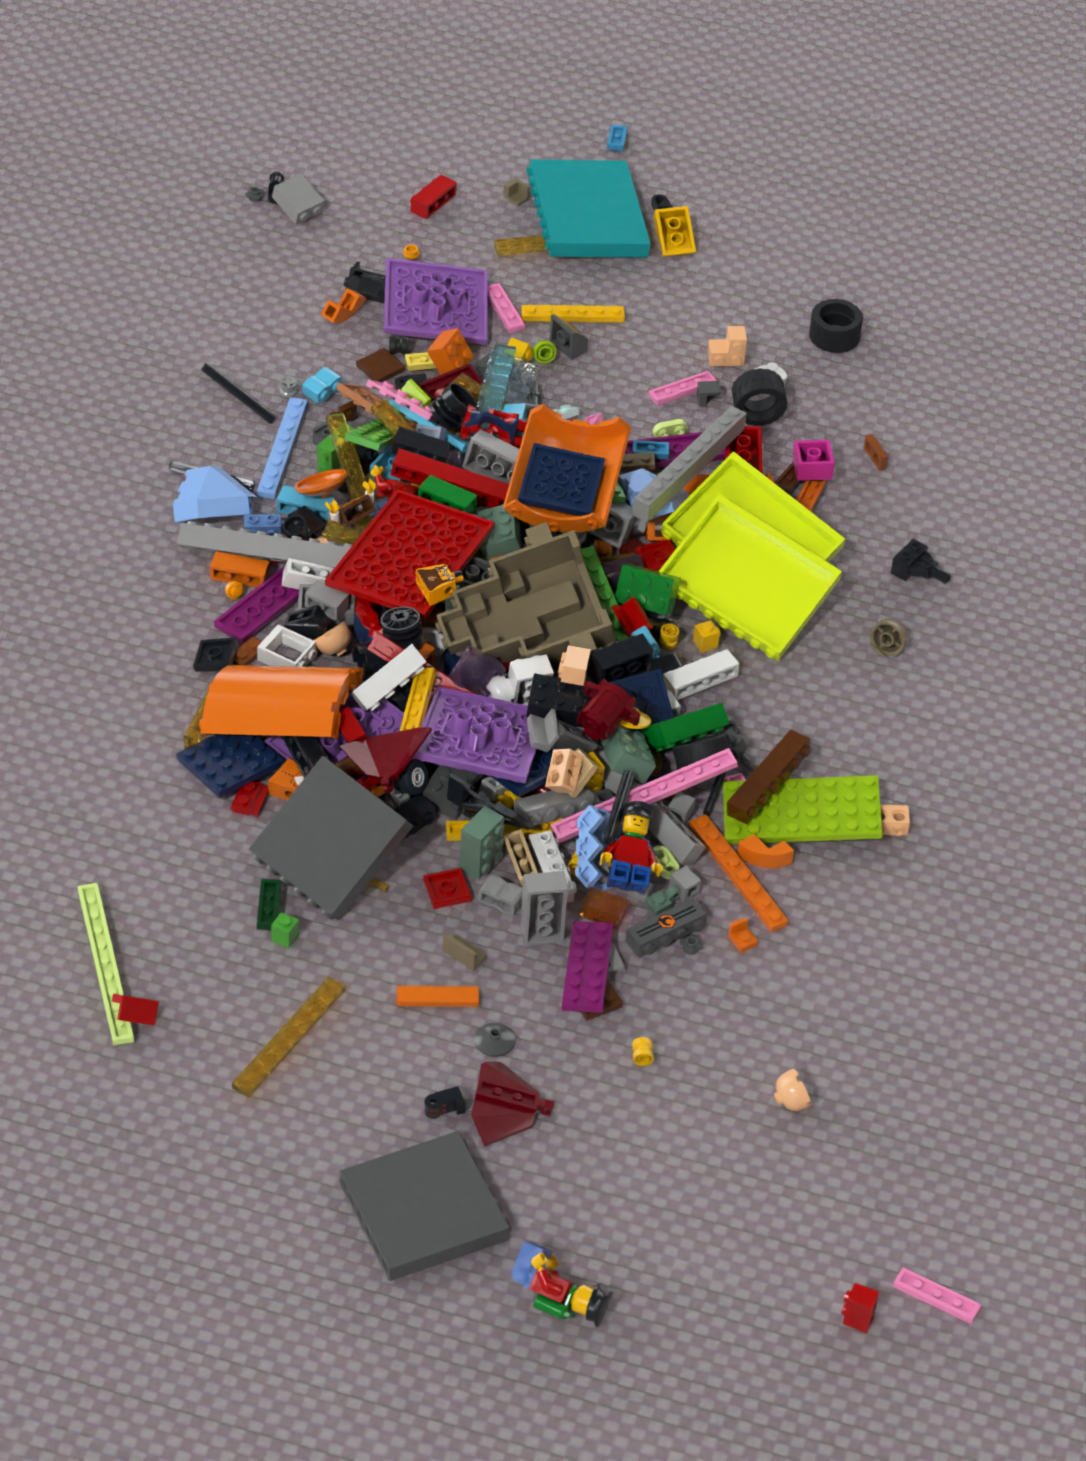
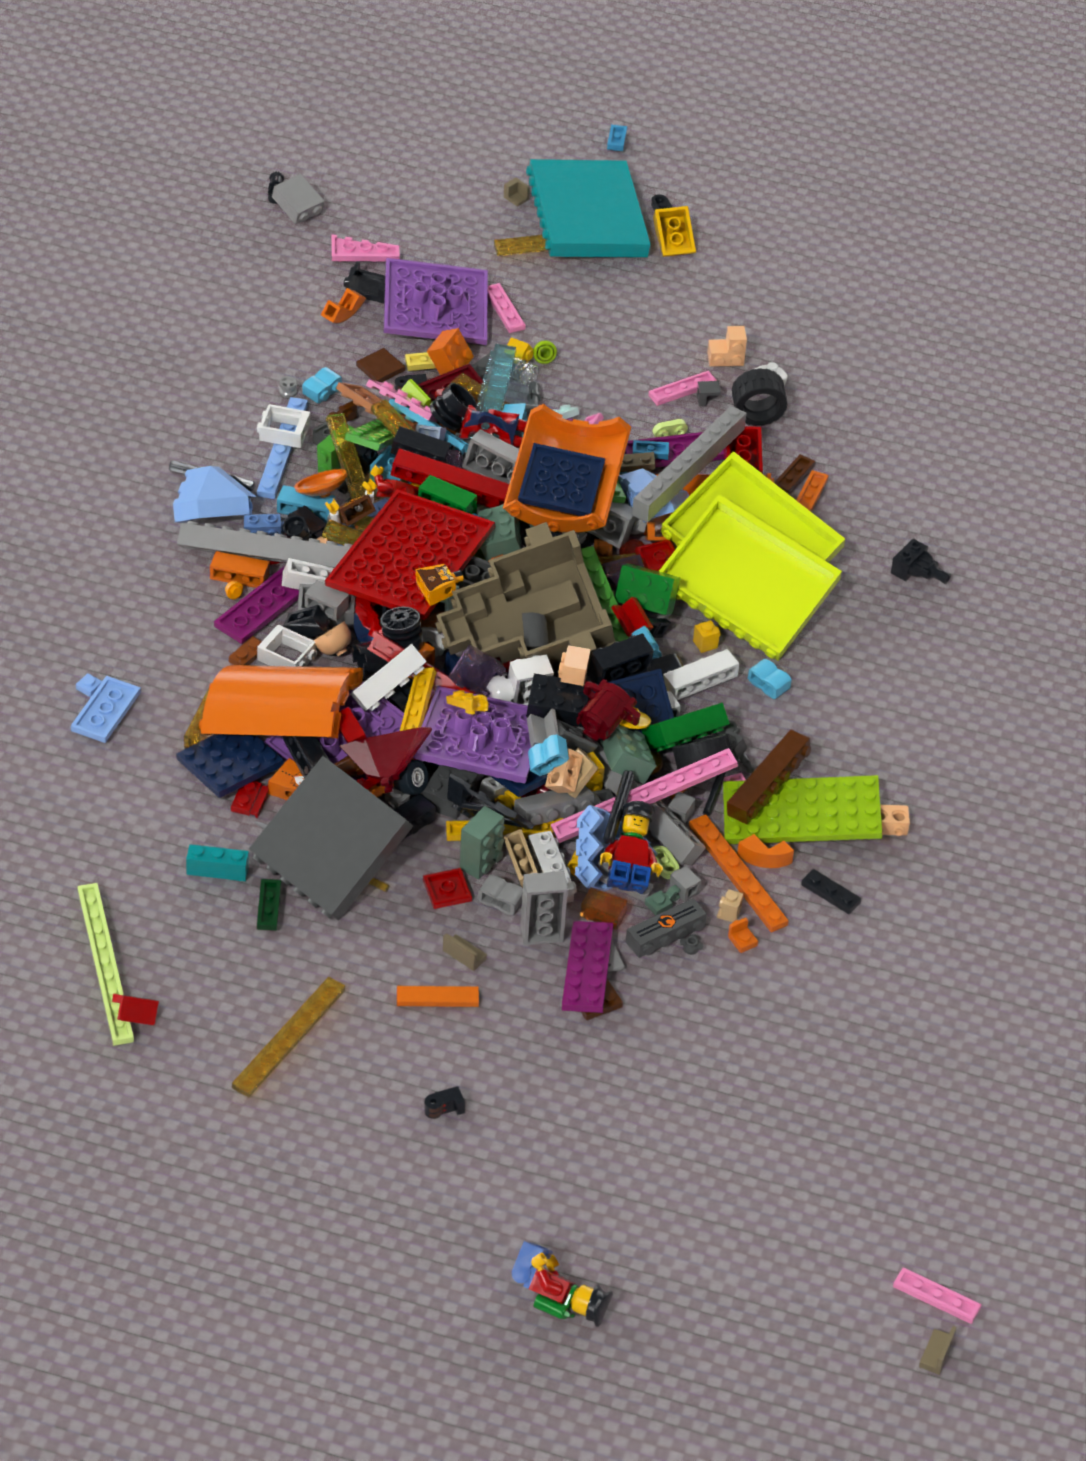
black plate [193,637,238,672] -> none
black axle [201,363,276,424] -> none
dark grey plate [245,186,264,202] -> none
bright green brick [271,912,299,949] -> none
dark grey panel [339,1131,511,1281] -> none
pearl dark grey wheel [389,336,407,354] -> none
light orange plate [403,245,420,260] -> none
red brick [410,174,457,220] -> none
dark red panel [471,1062,554,1147] -> none
dark grey dish [474,1023,516,1057] -> none
yellow plate [521,305,625,322] -> none
dark grey slope [549,314,588,360] -> none
yellow wheel [632,1037,654,1066] -> none
yellow wheel [659,624,679,650] -> none
light nougat cylinder [774,1068,812,1111] -> none
dark pink brick [792,440,835,481] -> none
black tyre [809,299,863,353] -> none
red brick [841,1283,880,1333] -> none
dark orange plate [863,434,888,471] -> none
dark tan cylinder [869,618,907,657] -> none
none -> light blue plate [71,676,141,743]
none -> light blue plate [76,673,102,697]
none -> teal brick [186,844,249,882]
none -> white window [257,404,310,448]
none -> bright pink wing [331,234,400,262]
none -> yellow plate [446,690,488,714]
none -> dark grey brick [522,612,549,651]
none -> medium azure brick [528,734,569,776]
none -> tan brick [717,889,743,922]
none -> medium azure brick [748,659,792,699]
none -> black plate [801,869,861,914]
none -> dark tan panel [919,1326,957,1375]

